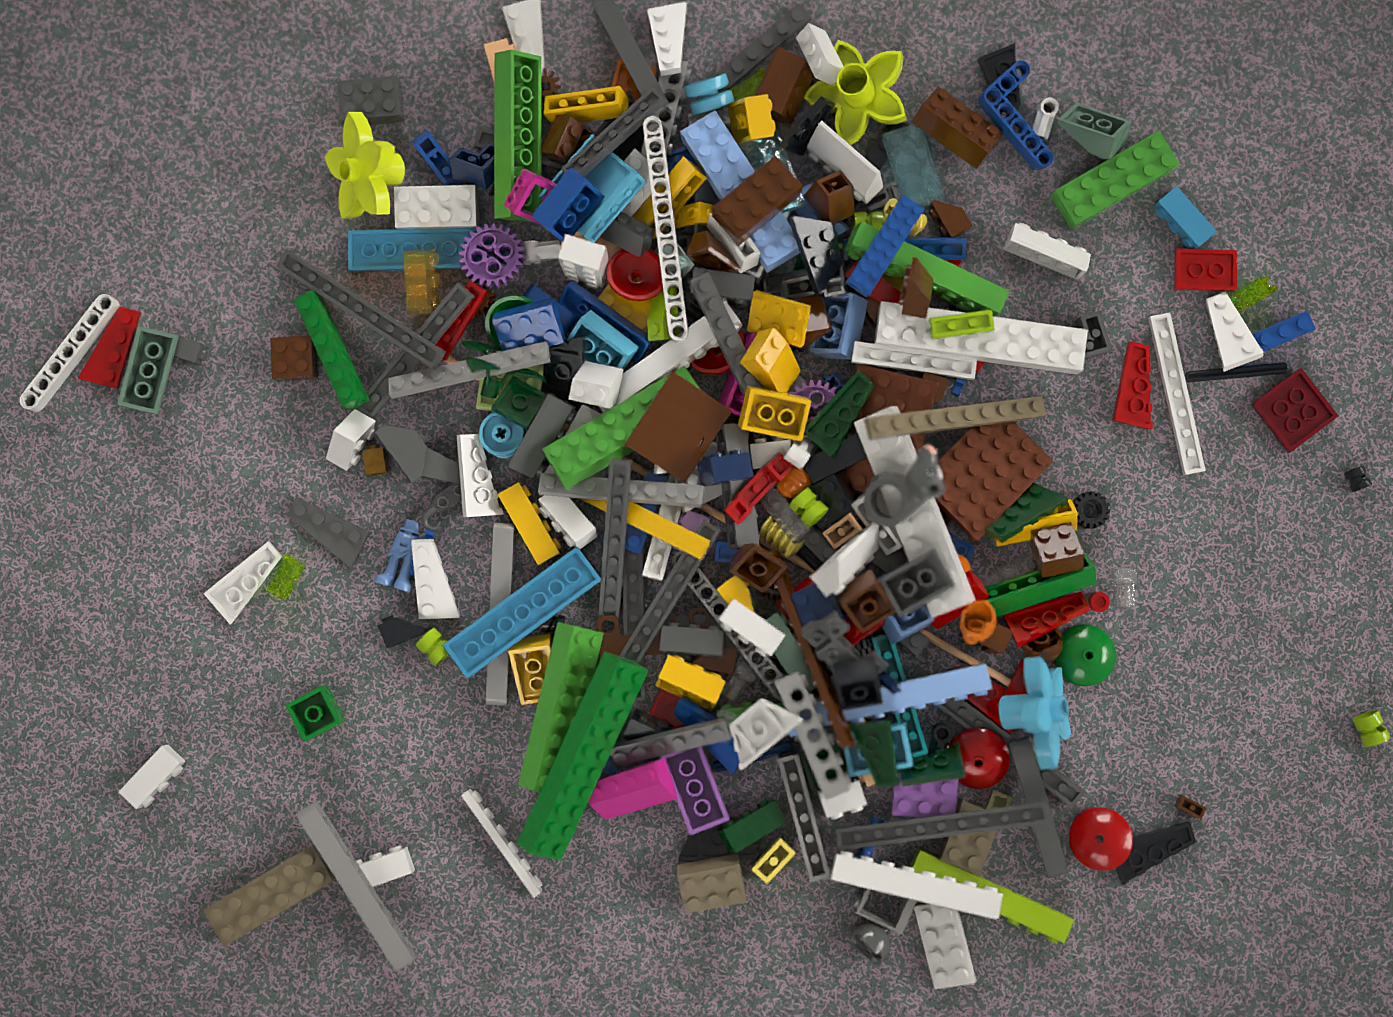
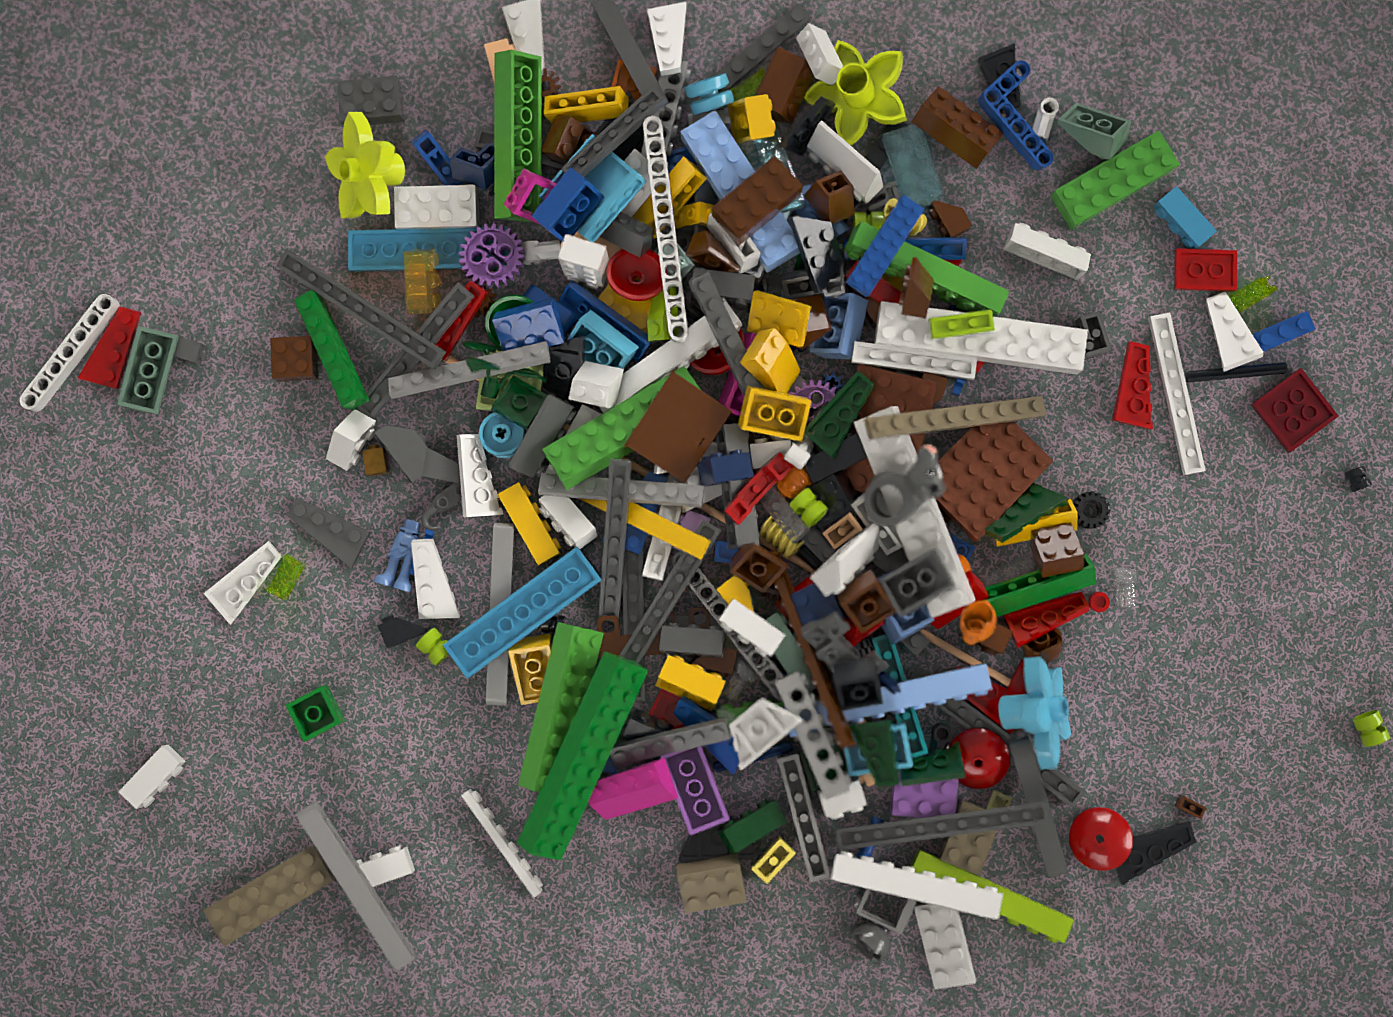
green dish [1055,624,1116,686] -> none

